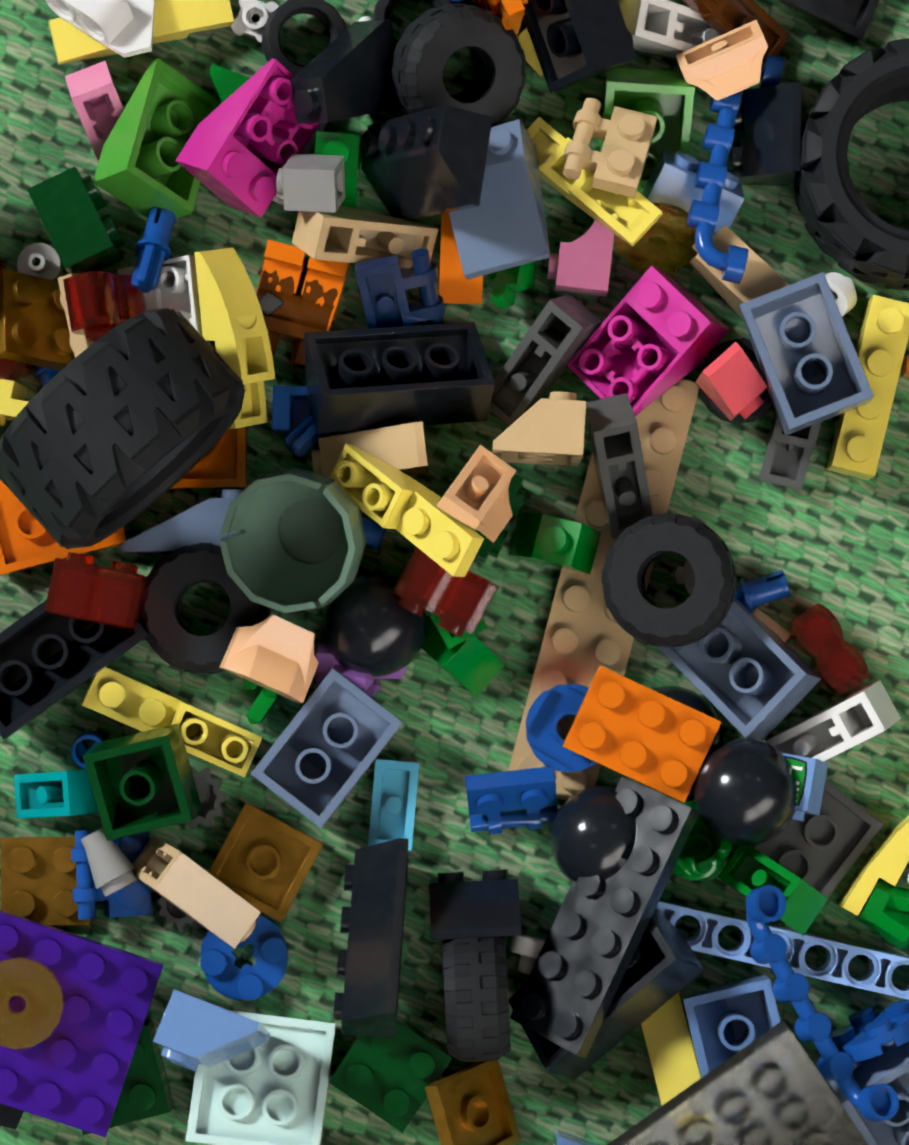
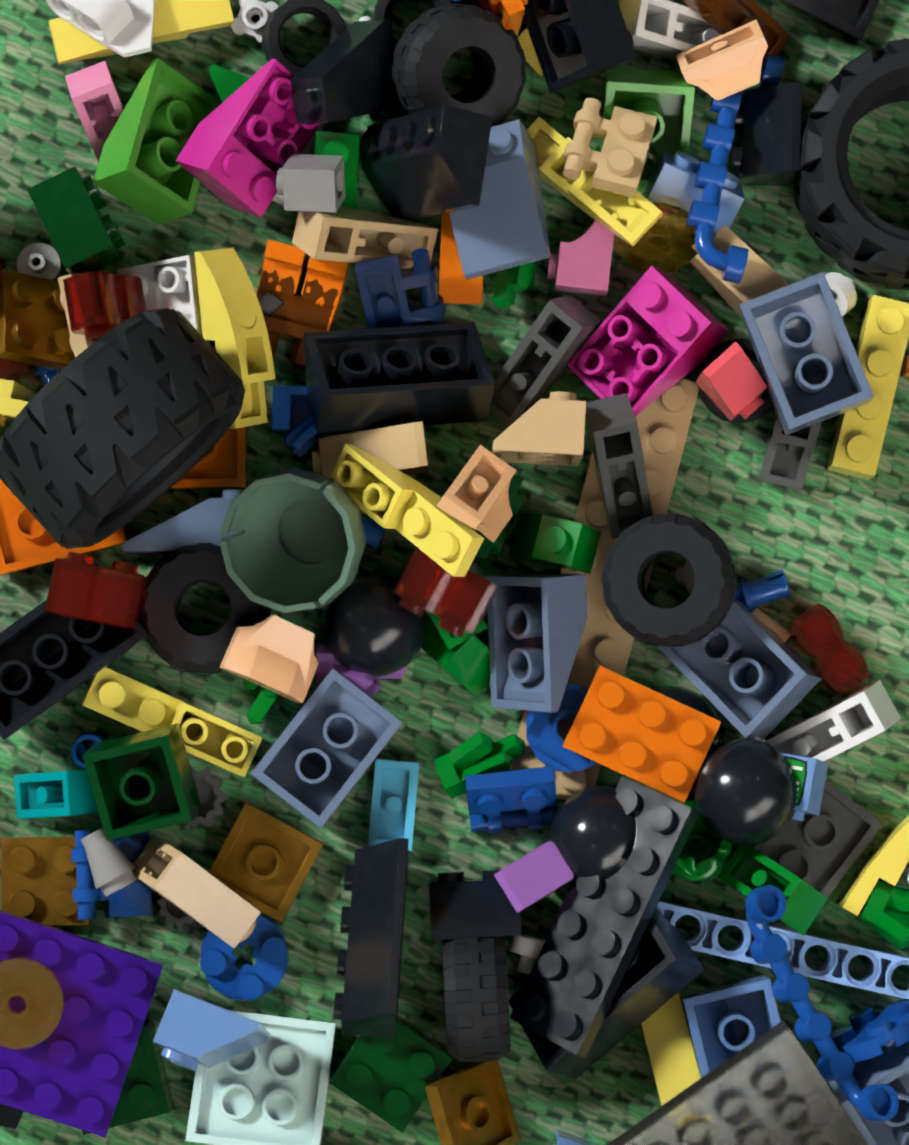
blue axle [131,207,176,293] -> none
none -> green rock [433,731,525,799]
none -> sand blue slope [486,572,587,713]
none -> medium lavender slope [494,841,574,913]

